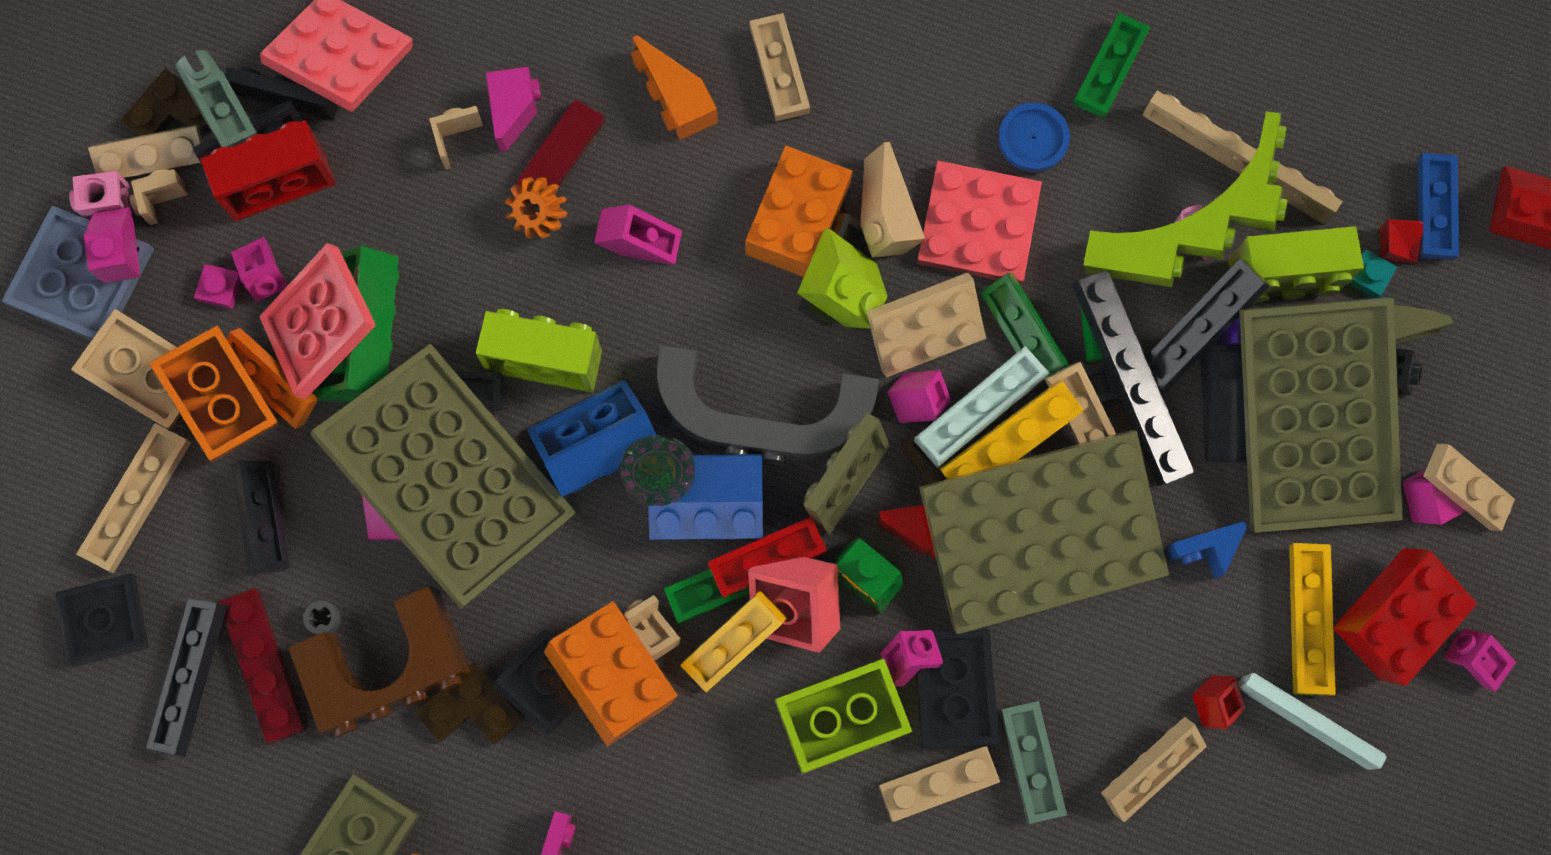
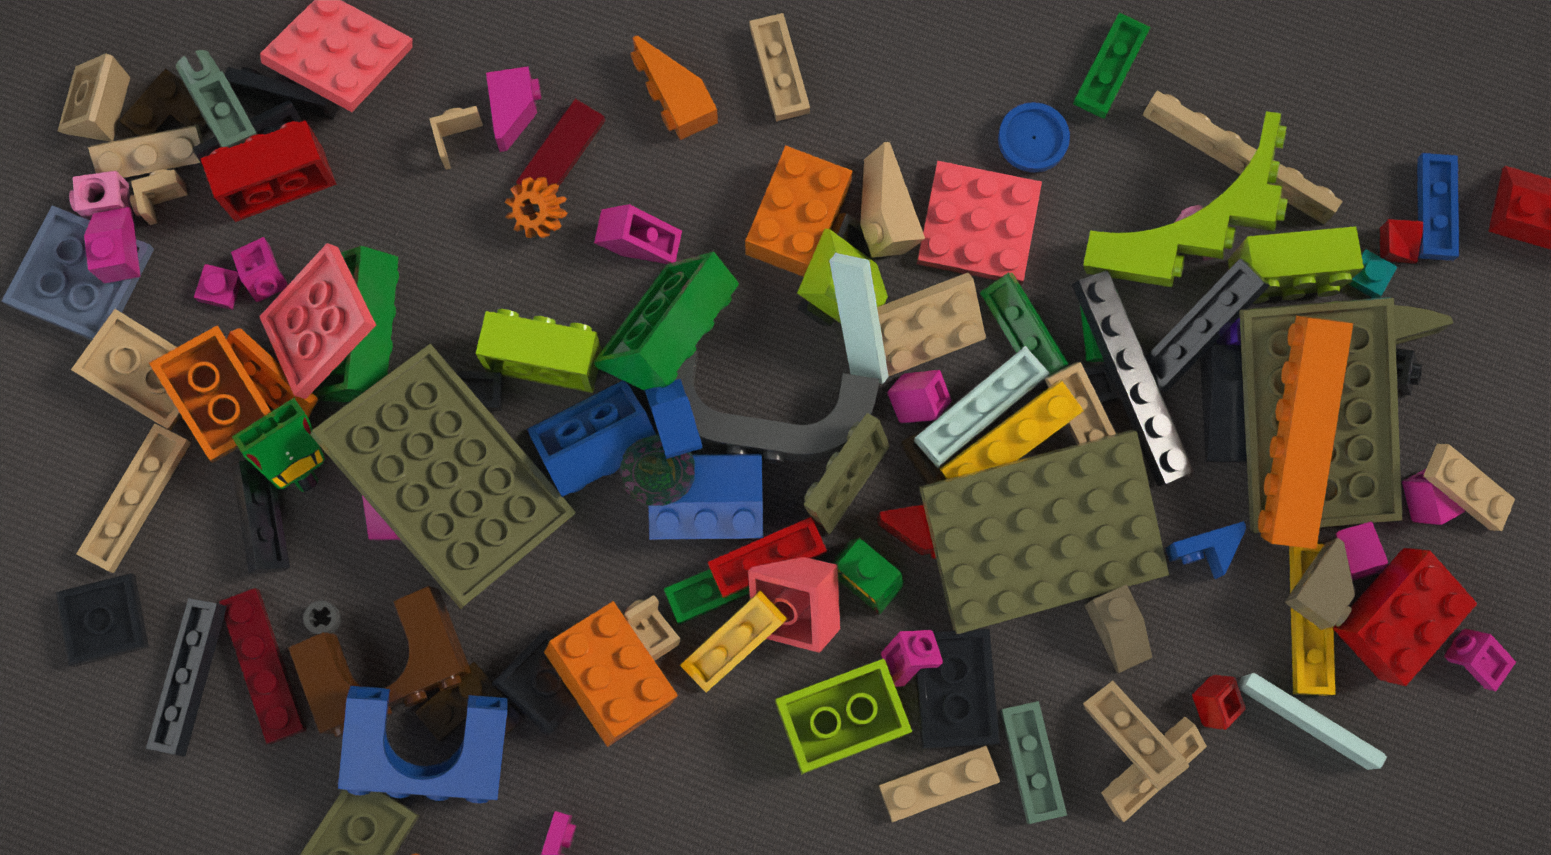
none -> tan slope [58,53,130,142]
none -> green torso [232,398,325,492]
none -> blue arch [338,686,507,803]
none -> green slope [593,251,739,390]
none -> blue slope [645,378,703,459]
none -> light aqua tile [829,253,889,384]
none -> tan plate [1083,681,1189,791]
none -> dark tan slope [1084,584,1152,674]
none -> orange brick [1258,315,1353,549]
none -> dark tan slope [1284,538,1355,630]
none -> dark pink panel [1335,521,1389,581]

